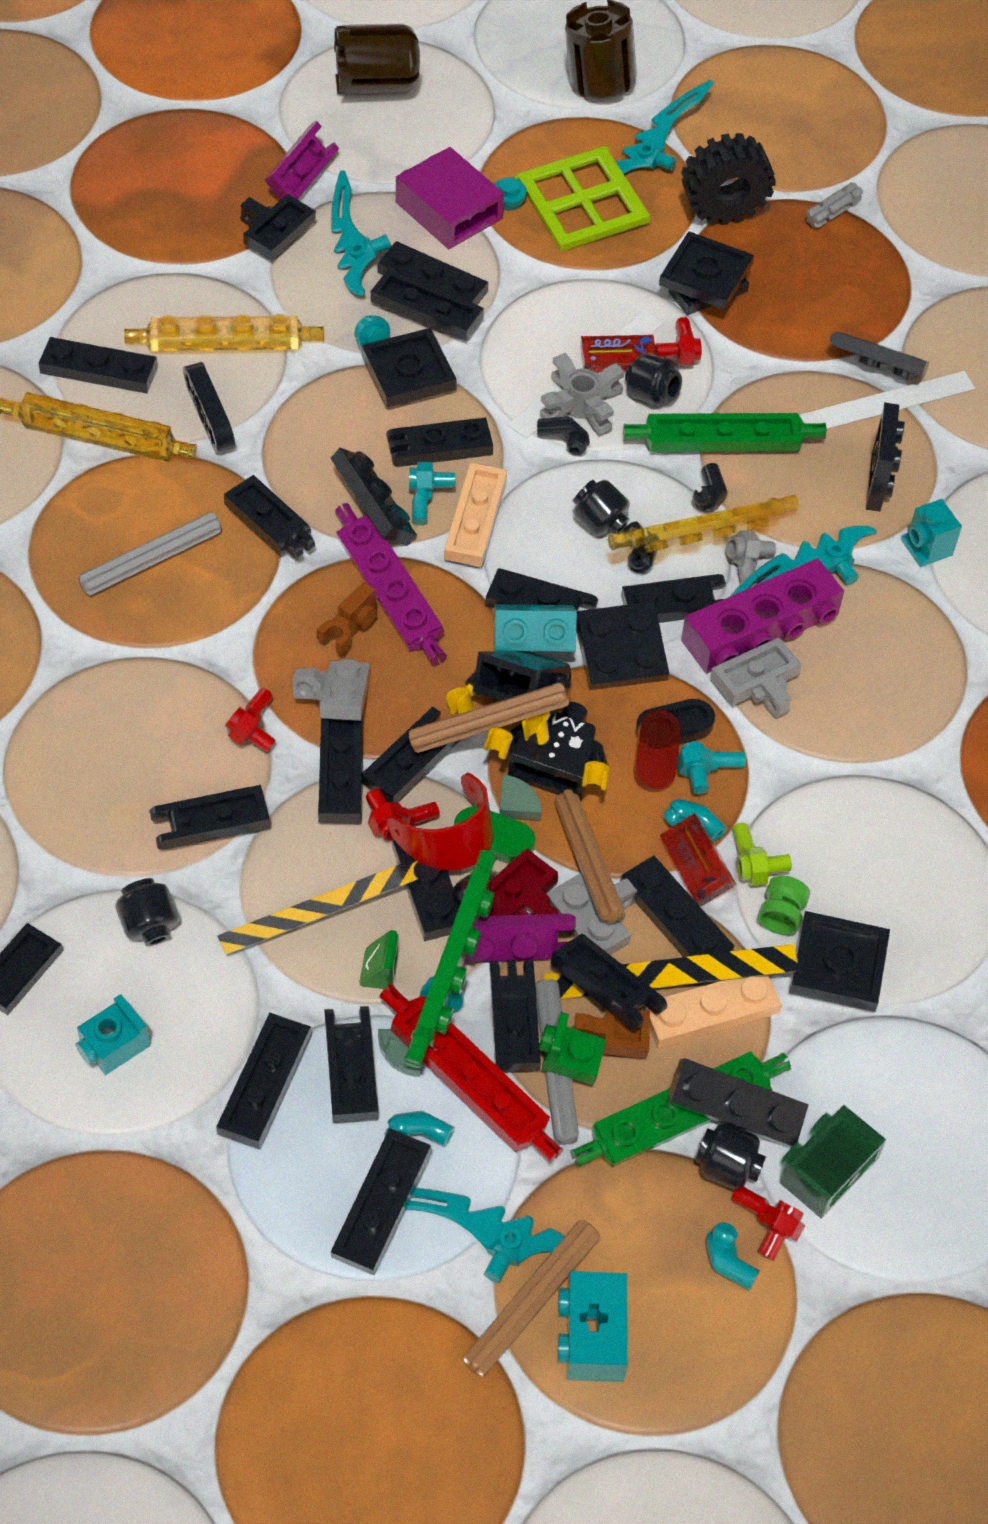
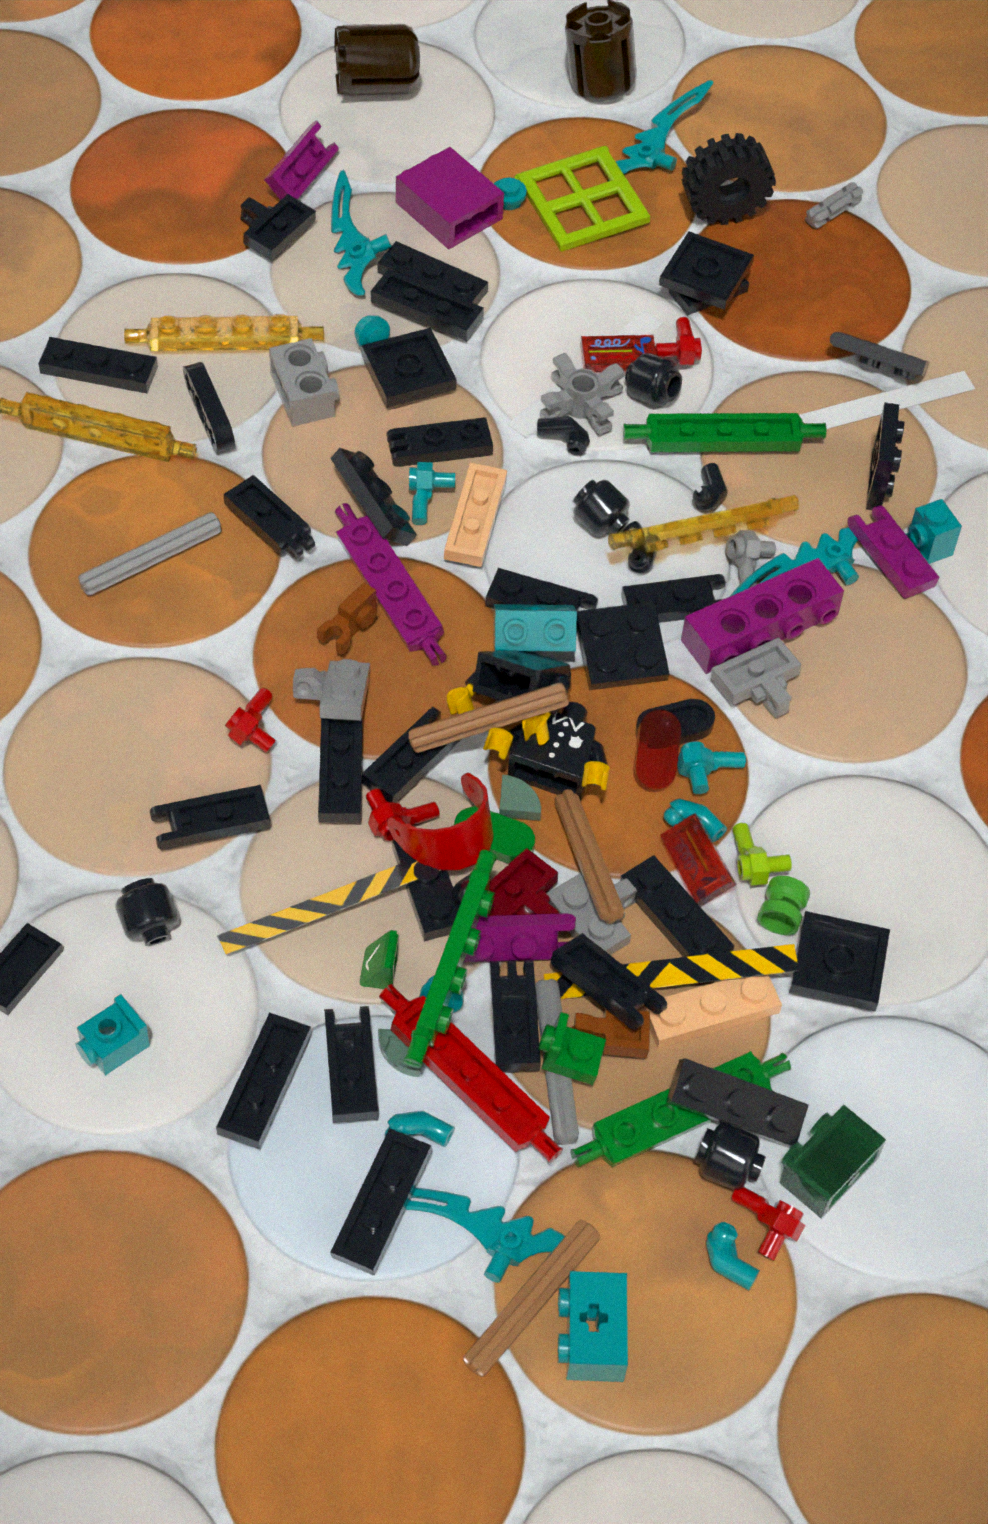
none -> light grey brick [269,338,340,427]
none -> magenta hinge [847,505,940,599]

